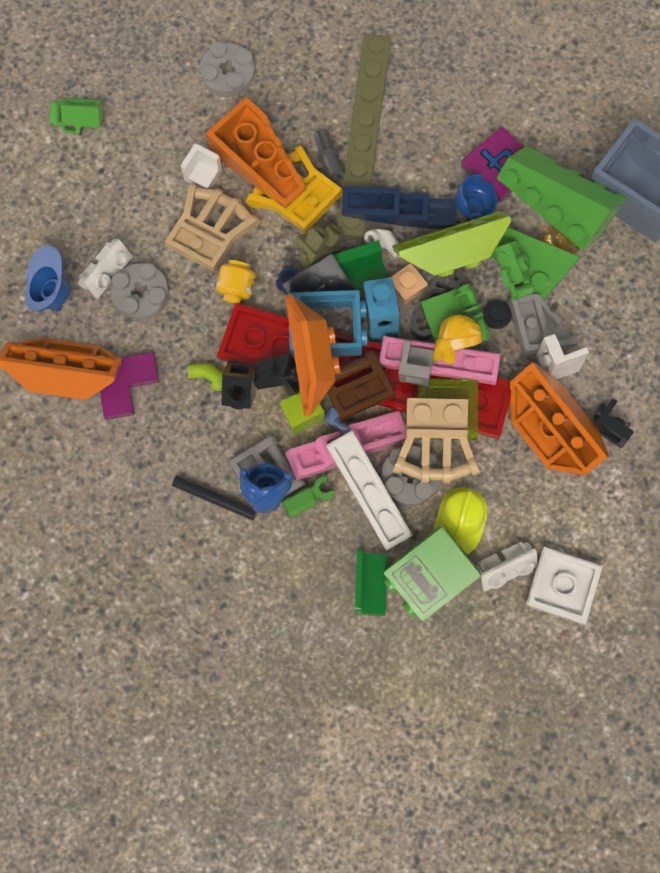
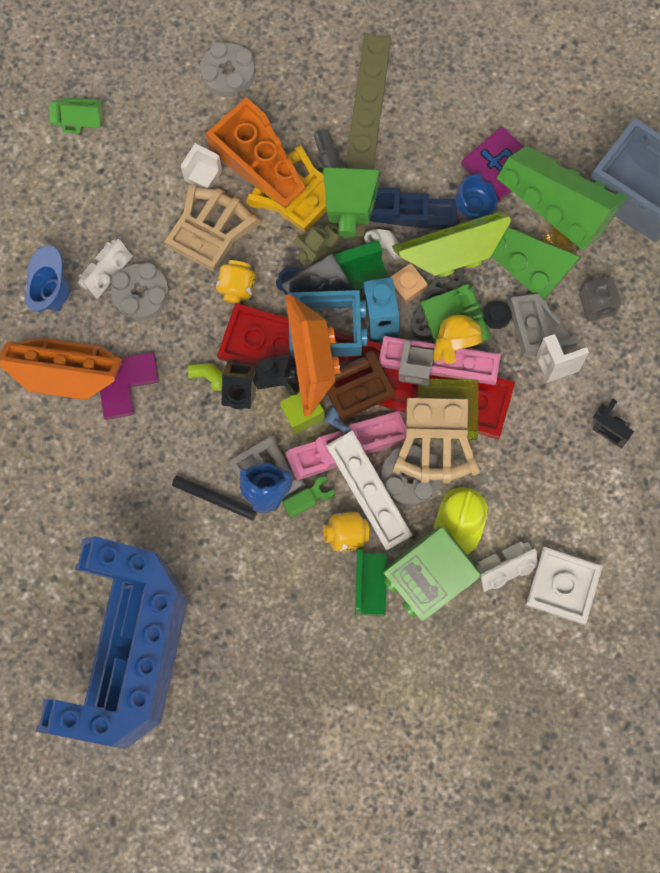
bright green piece [495,241,533,300] -> none
orange wedge [510,362,609,476] -> none
none -> blue wedge [36,536,188,749]
none -> bright green torso [323,167,380,238]
none -> yellow head [323,512,369,552]
none -> flat silver brick [579,277,622,322]

